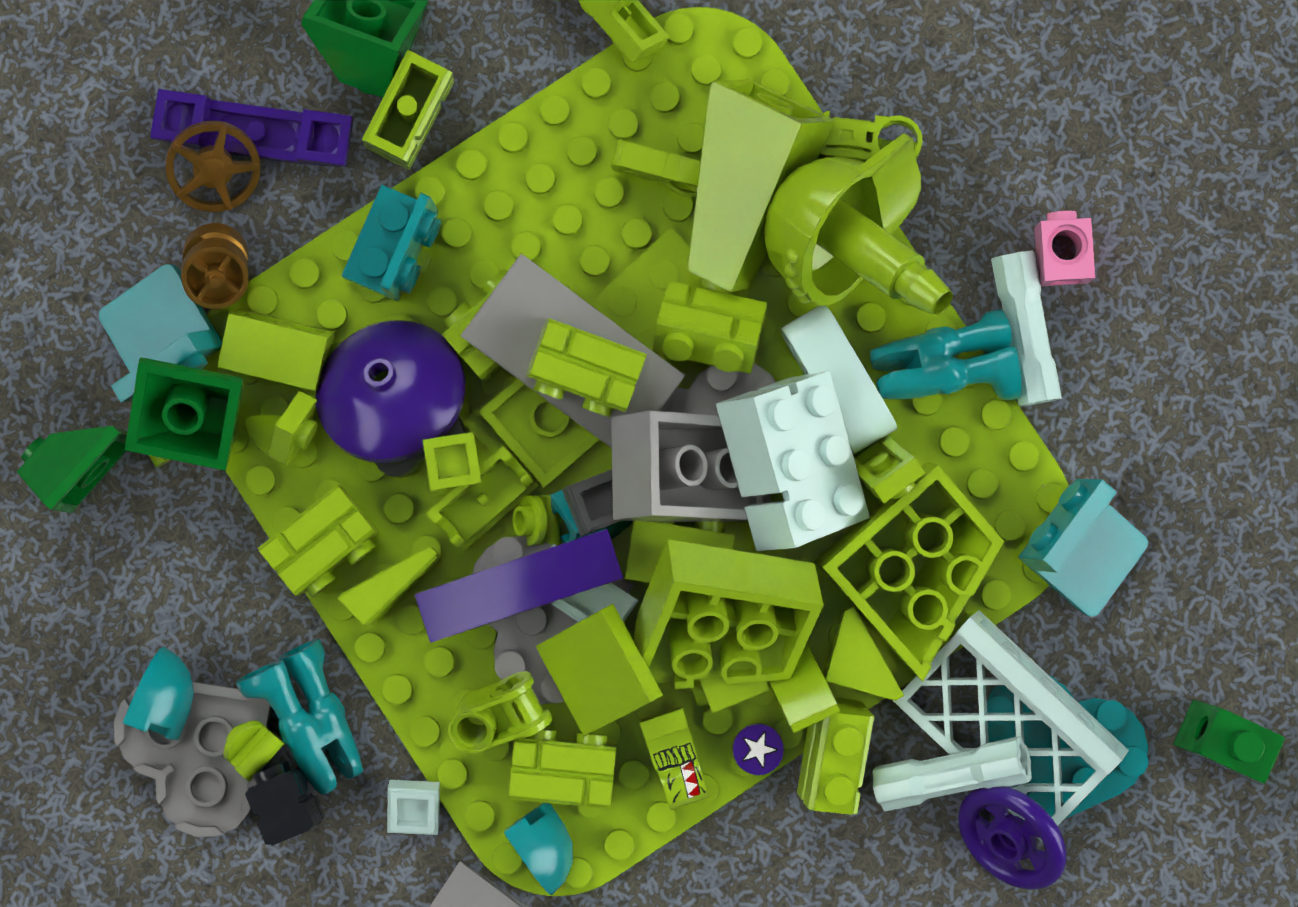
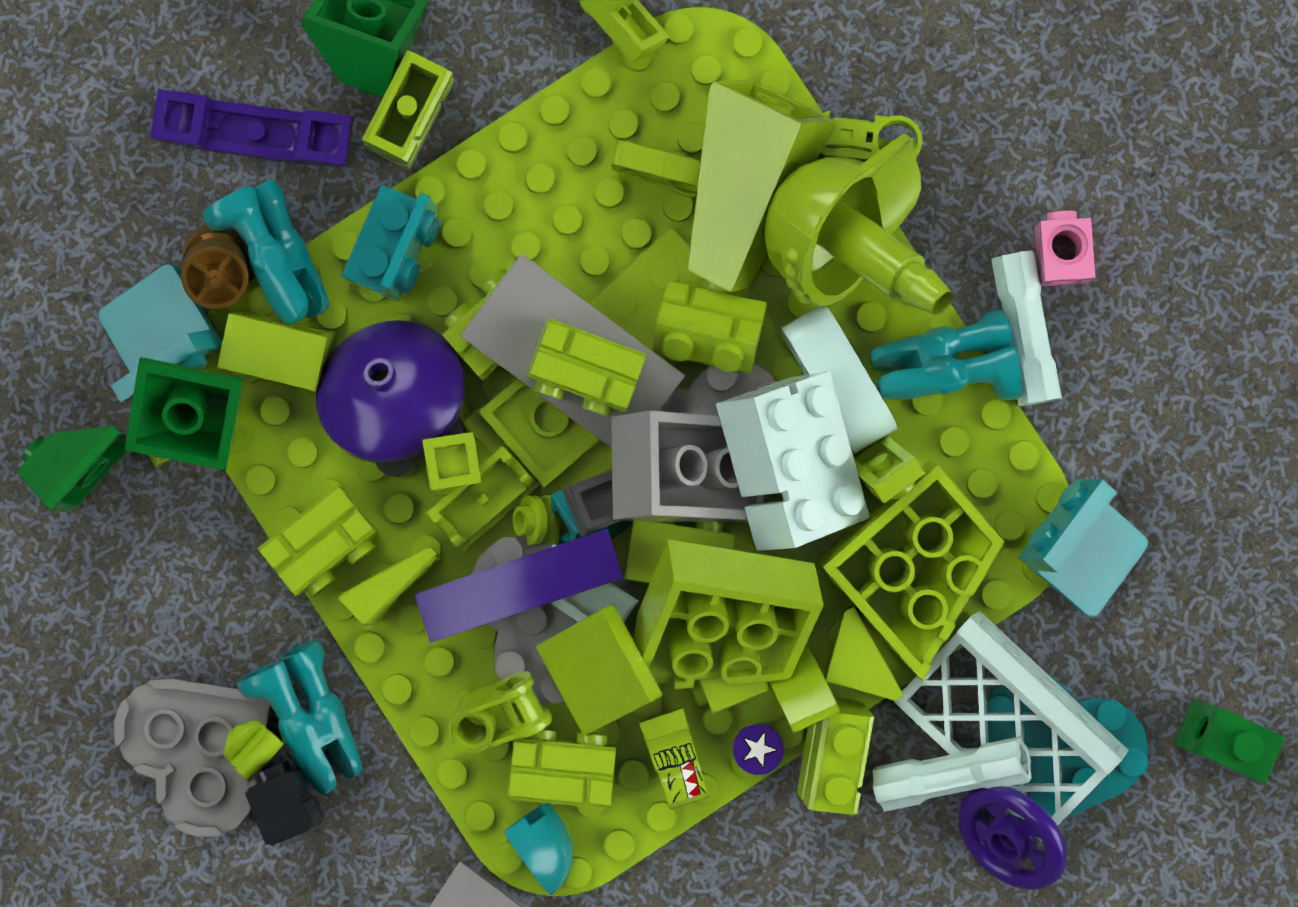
teal brick [122,646,194,740] -> none
pearl gold wheel [166,121,260,212] -> none
lime plate [244,391,318,466] -> none
light aqua tile [387,780,440,835] -> none
none -> teal piece [201,180,329,325]

